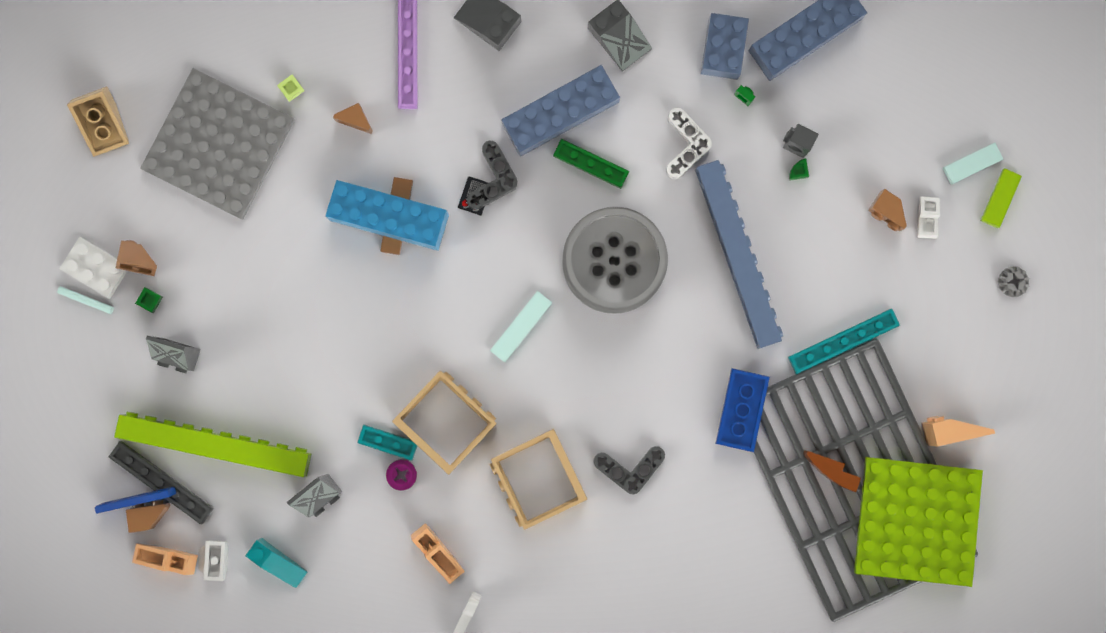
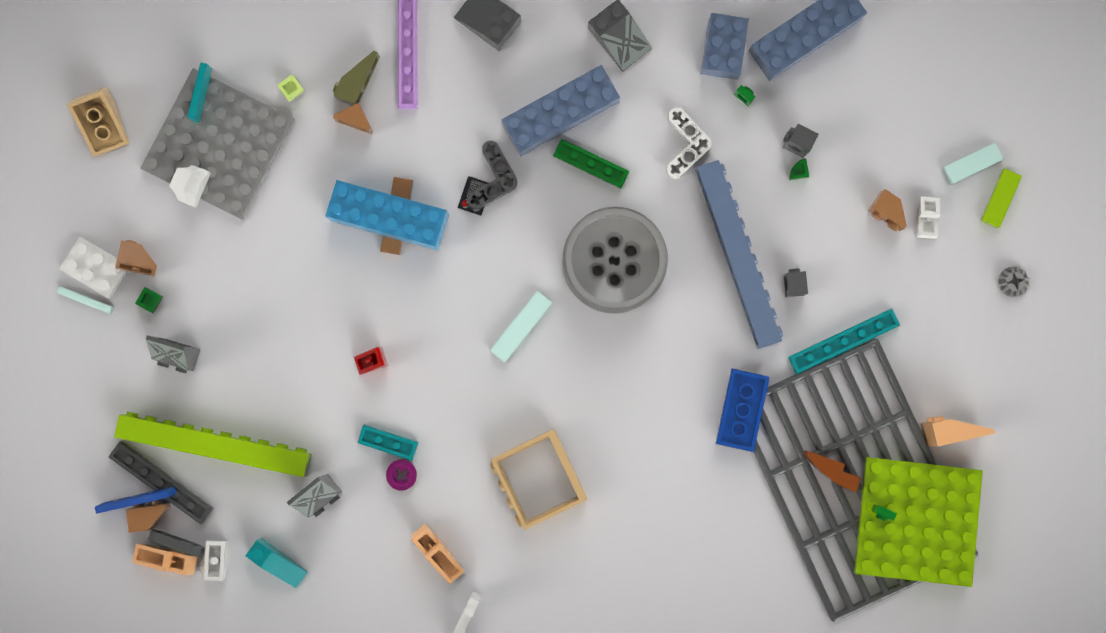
tan window [392,371,497,475] -> none
dark grey beam [594,446,665,494] -> none
none -> dark grey beam [148,529,204,557]
none -> white slope [169,165,211,208]
none -> teal tile [187,62,212,123]
none -> olive slope [333,51,380,106]
none -> red slope [354,347,388,375]
none -> dark grey brick [783,268,808,297]
none -> green plate [871,504,897,522]

